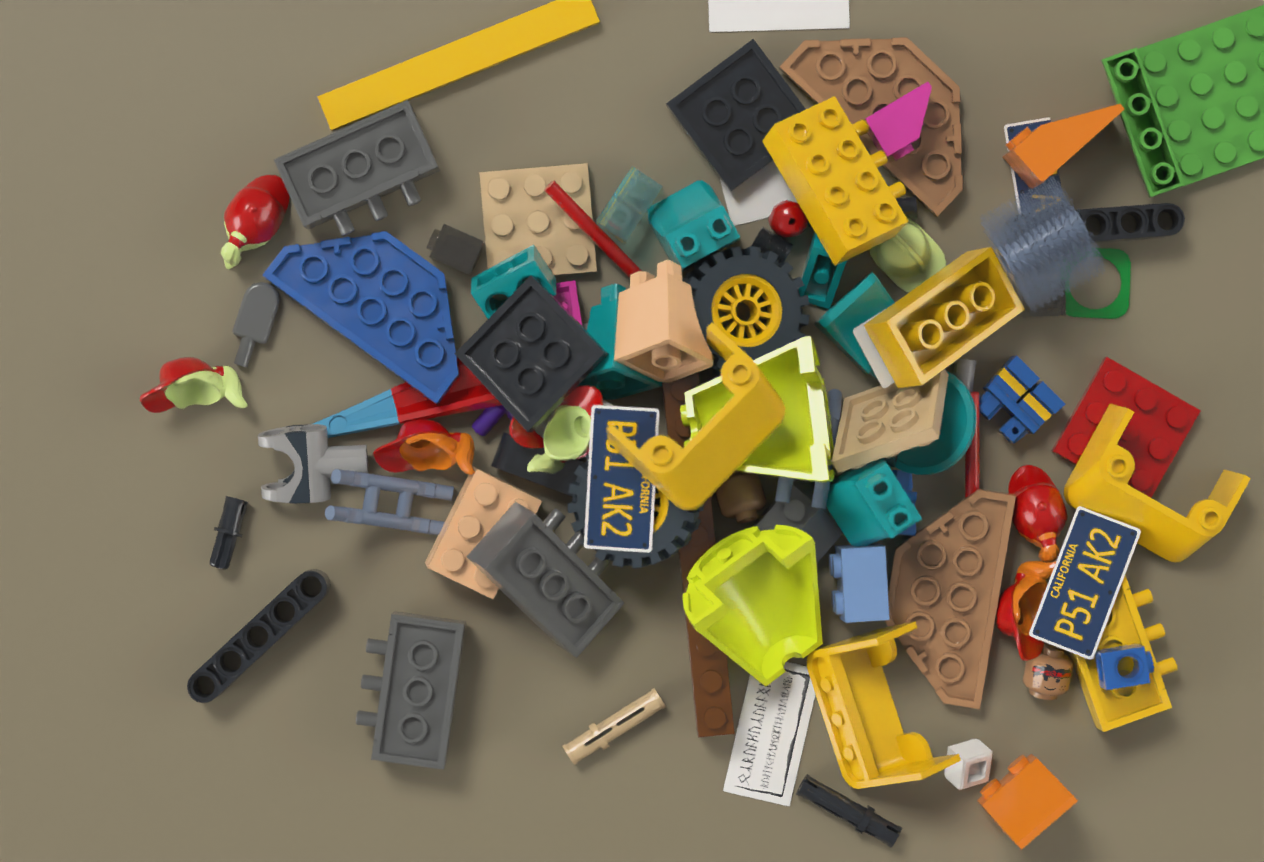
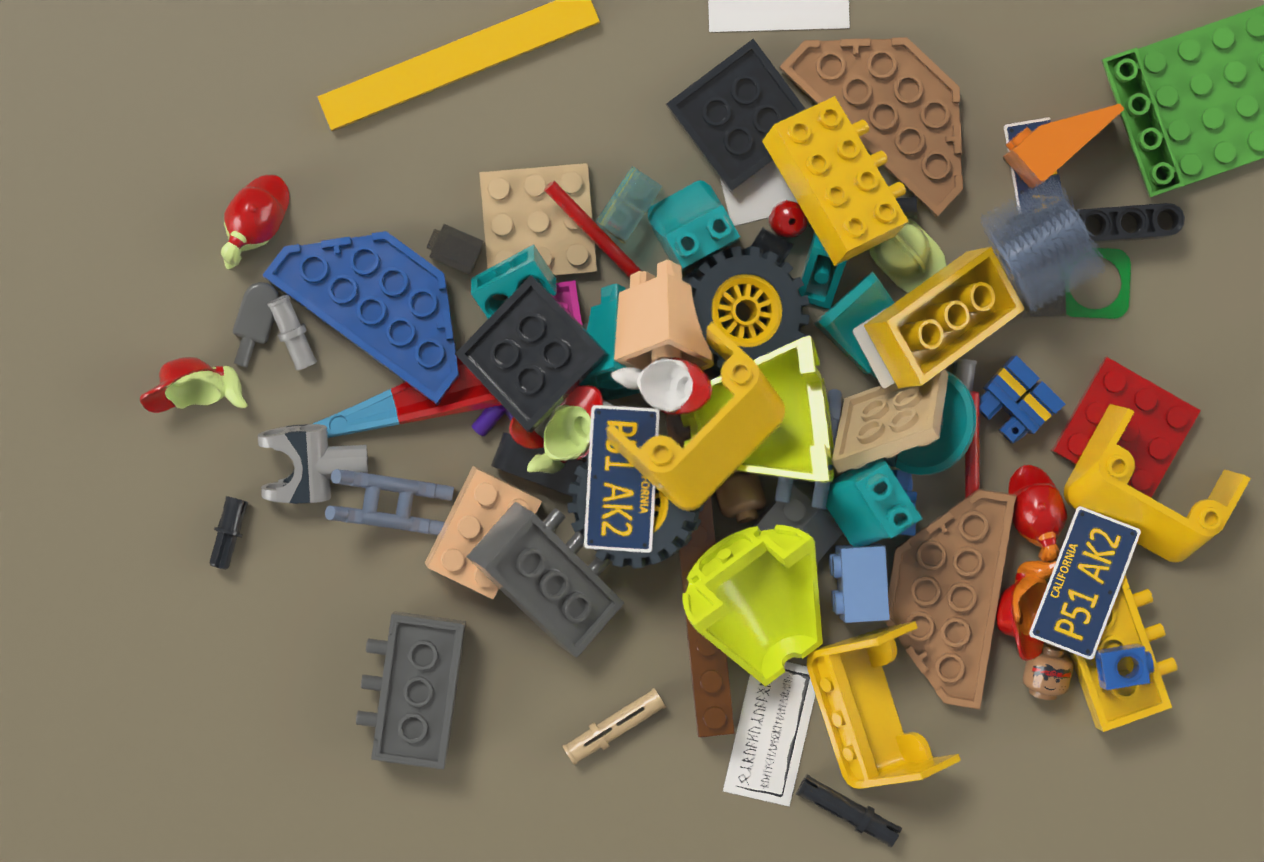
black beam [187,569,331,703] -> none
dark grey piece [274,100,440,236] -> none
orange hair [373,419,475,475] -> none
dark pink slope [864,81,932,161] -> none
white slope [944,739,993,790] -> none
orange slope [977,754,1078,850] -> none
none -> light grey pin [267,295,317,370]
none -> white hair [612,357,712,415]

